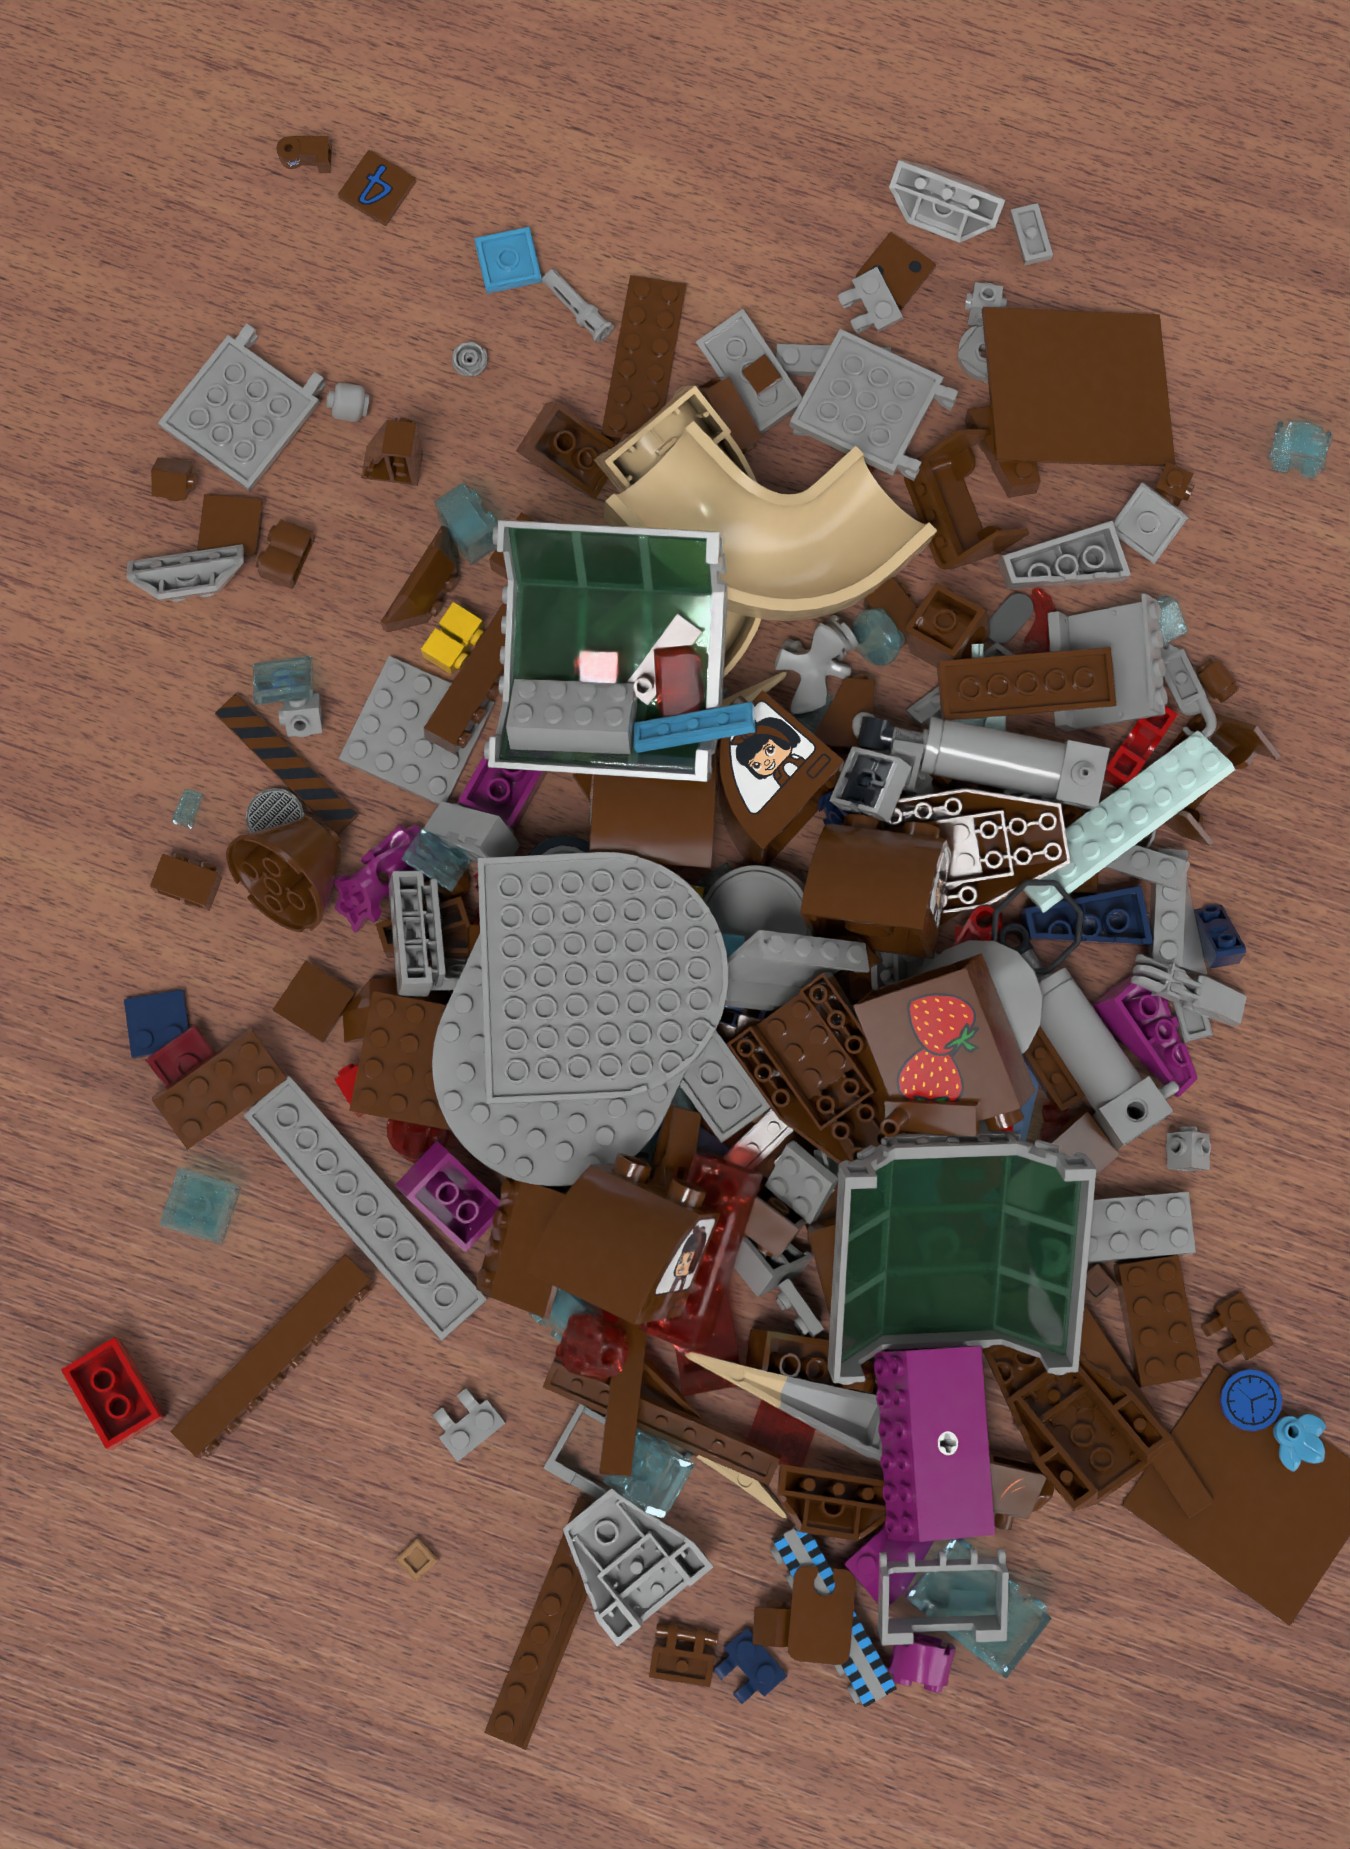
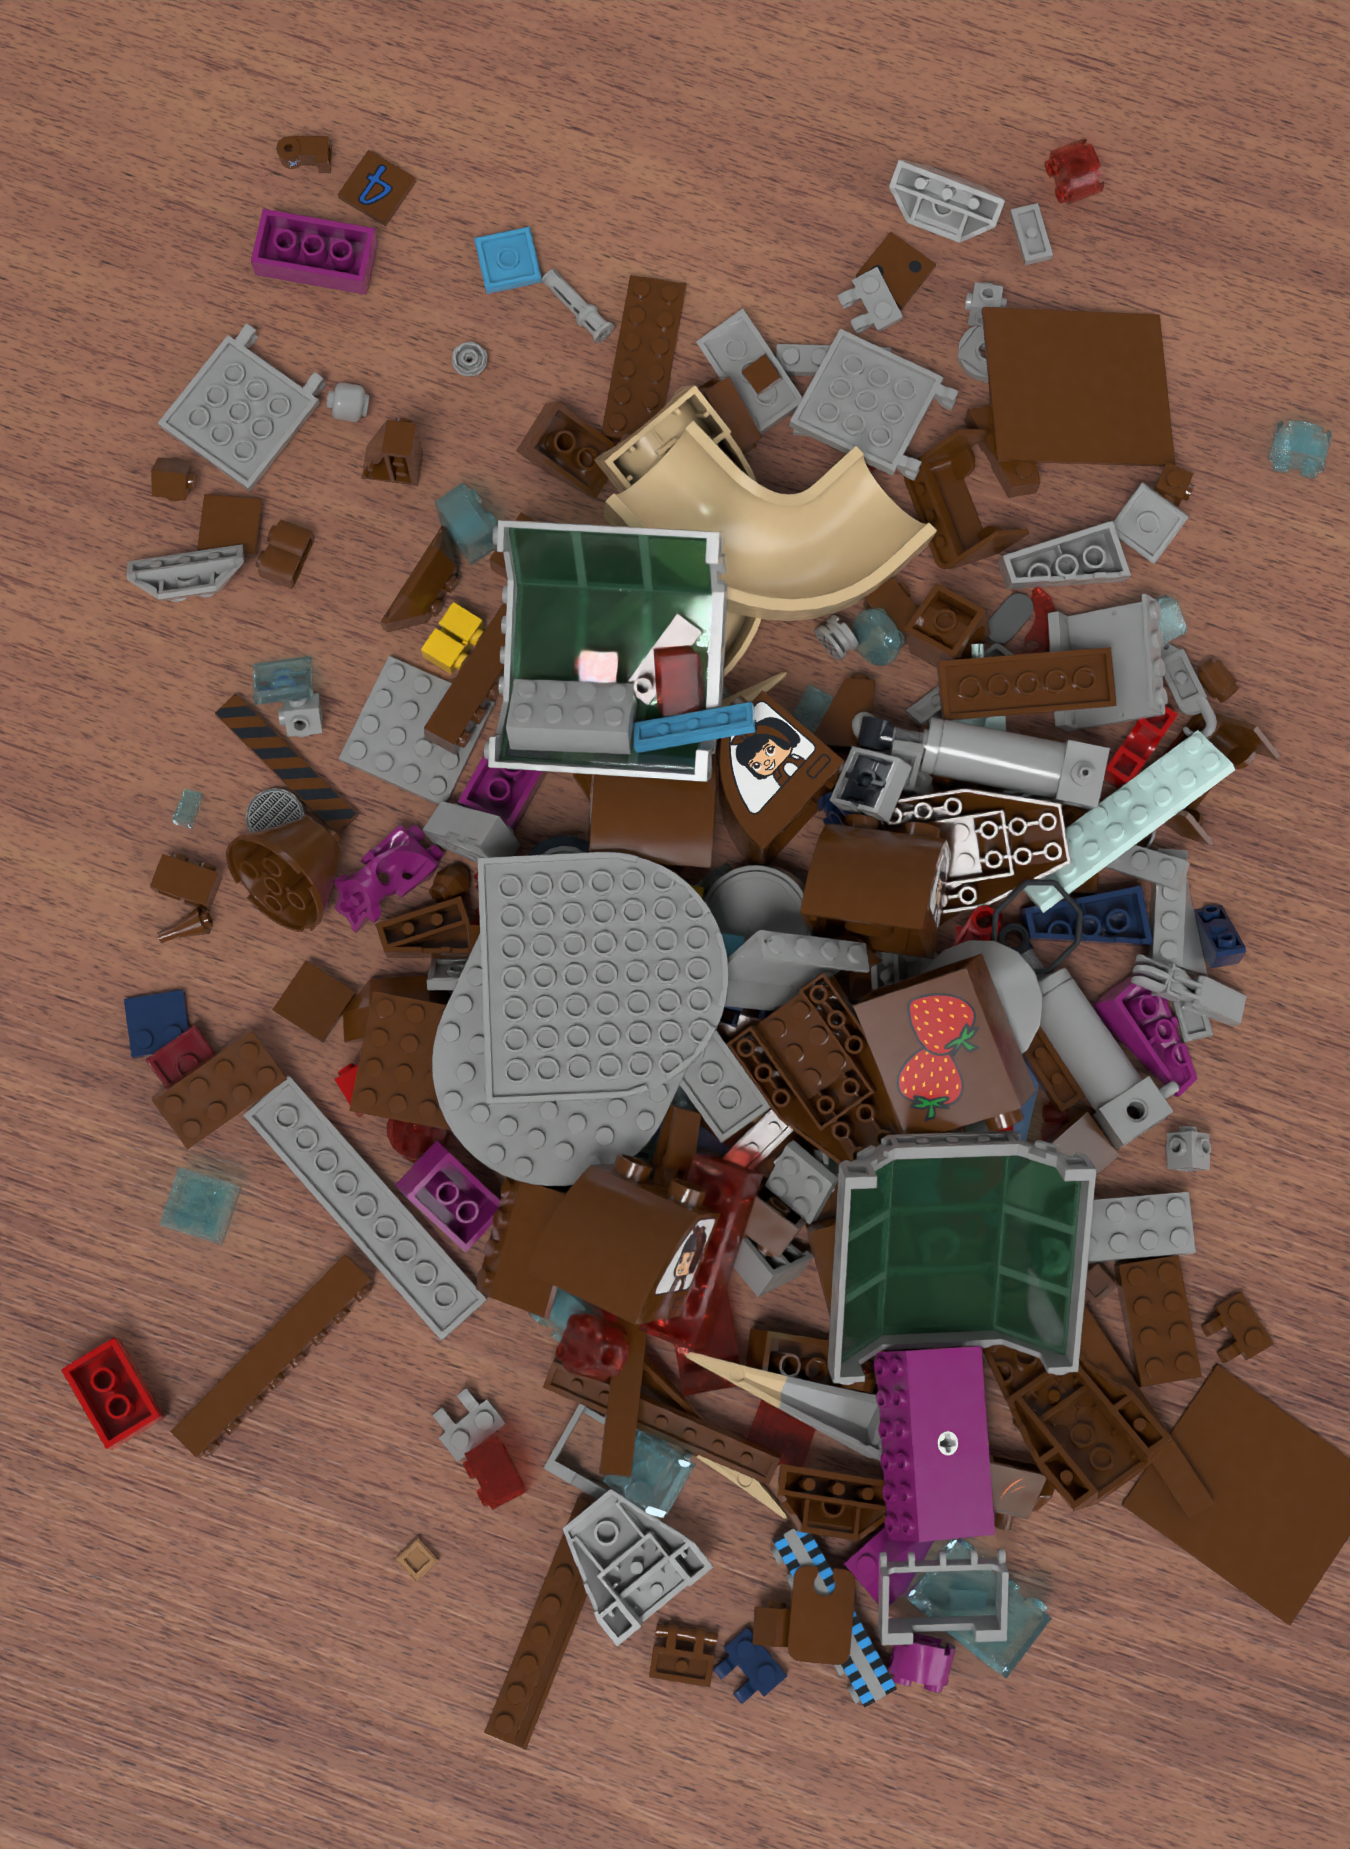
light grey brick [388,871,445,997] -> none
clear light blue plate [401,829,471,892] -> none
light grey animal [775,623,851,714] -> none
light grey plate [775,1278,824,1338] -> none
reddish brown piece [880,1098,980,1137] -> none
blue tile [1219,1369,1282,1431] -> none
dark azure plate [1273,1414,1326,1472] -> none
none -> reddish brown cone [157,907,213,943]
none -> magenta brick [251,209,378,295]
none -> clear red brick [462,1436,528,1510]
none -> clear red brick [1044,138,1104,204]

